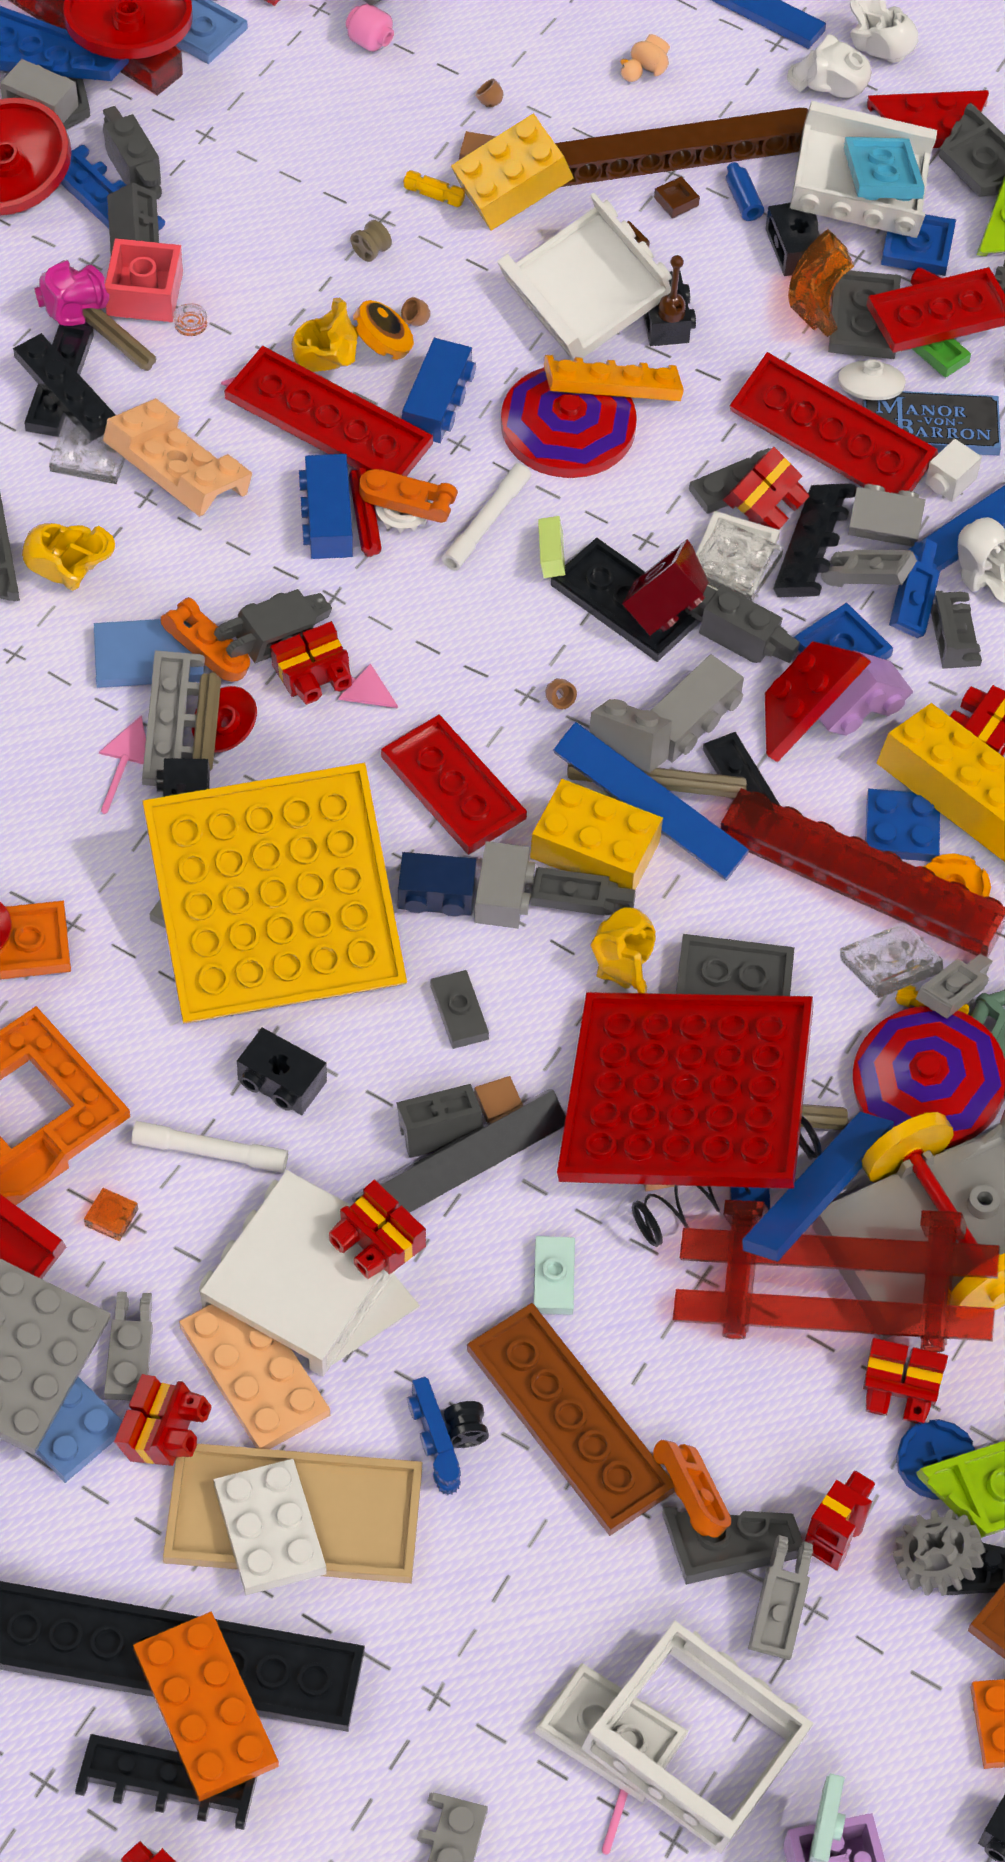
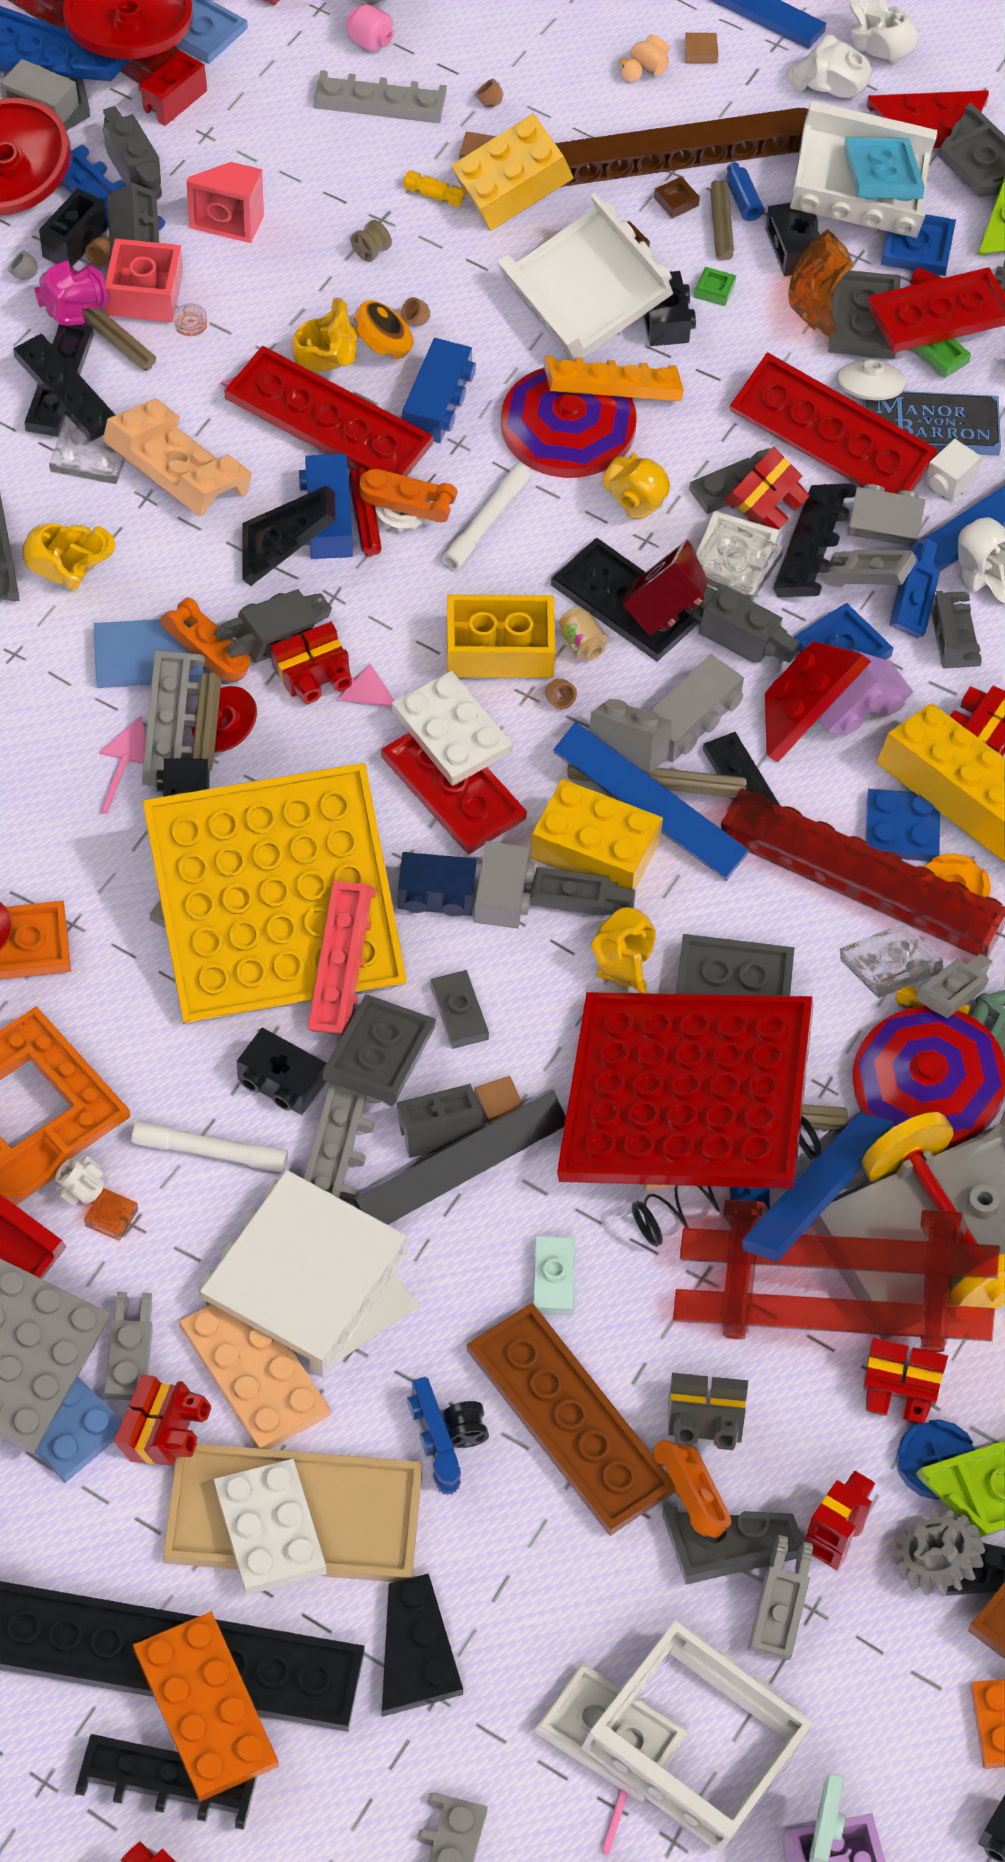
red hips [329,1179,426,1279] -> none
yellowish green piece [538,516,565,578] -> none
reddish brown hinge [658,255,686,323] -> none
none -> light grey hinge [8,250,38,280]
none -> black brick [39,188,107,267]
none -> white gear [55,1155,104,1206]
none -> medium nougat hinge [85,237,111,267]
none -> red hinge [138,51,207,126]
none -> coral slope [186,162,264,243]
none -> black wing [242,485,336,586]
none -> light grey hinge [303,1083,381,1200]
none -> coral hinge [308,881,377,1037]
none -> light grey hinge [314,70,447,124]
none -> dark grey plate [322,994,436,1105]
none -> black wing [382,1573,463,1717]
none -> white plate [392,671,513,786]
none -> yellow brick [446,594,555,678]
none -> tan brick [559,607,608,660]
none -> yellow head [603,451,670,519]
none -> dark grey hips [668,1372,749,1450]
none -> medium nougat tile [685,32,718,63]
none -> bright green tile [694,267,736,306]
none -> dark tan axle [710,180,734,260]

